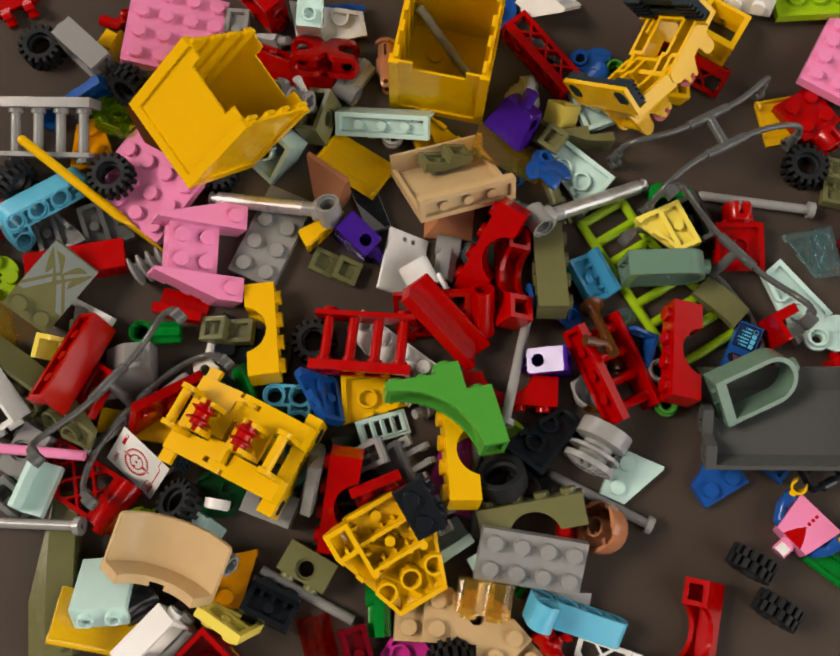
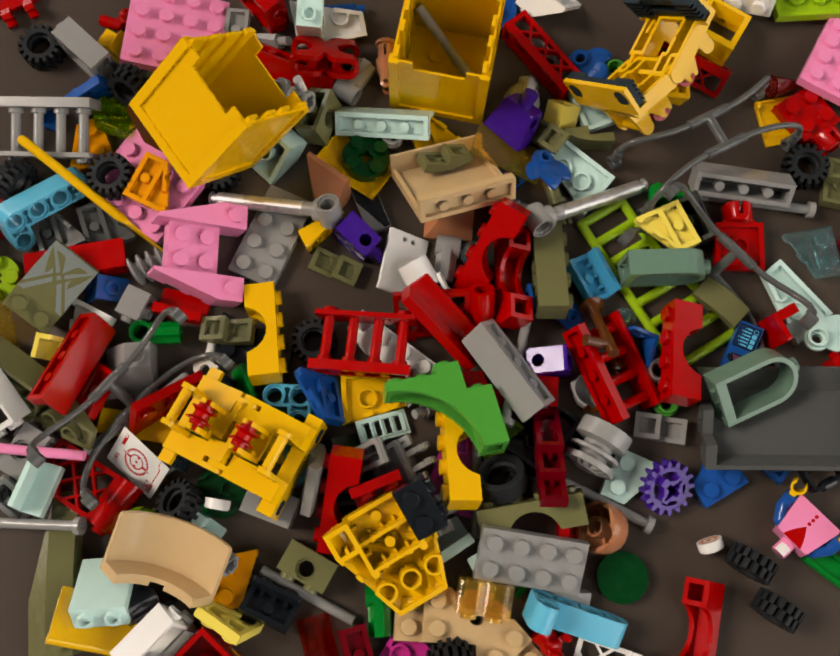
none -> blue bracket [85,274,130,304]
none -> light grey brick [114,284,157,325]
none -> light orange wing [122,151,171,213]
none -> dark green plate [342,135,390,182]
none -> light grey panel [462,318,555,422]
none -> dark red slope [532,409,569,508]
none -> dark green tile [595,551,649,605]
none -> light grey slope [633,411,688,446]
none -> dark purple gear [638,458,695,516]
none -> light grey brick [688,161,797,208]
none -> white tile [696,535,725,555]
none -> clear red cone [765,75,804,99]

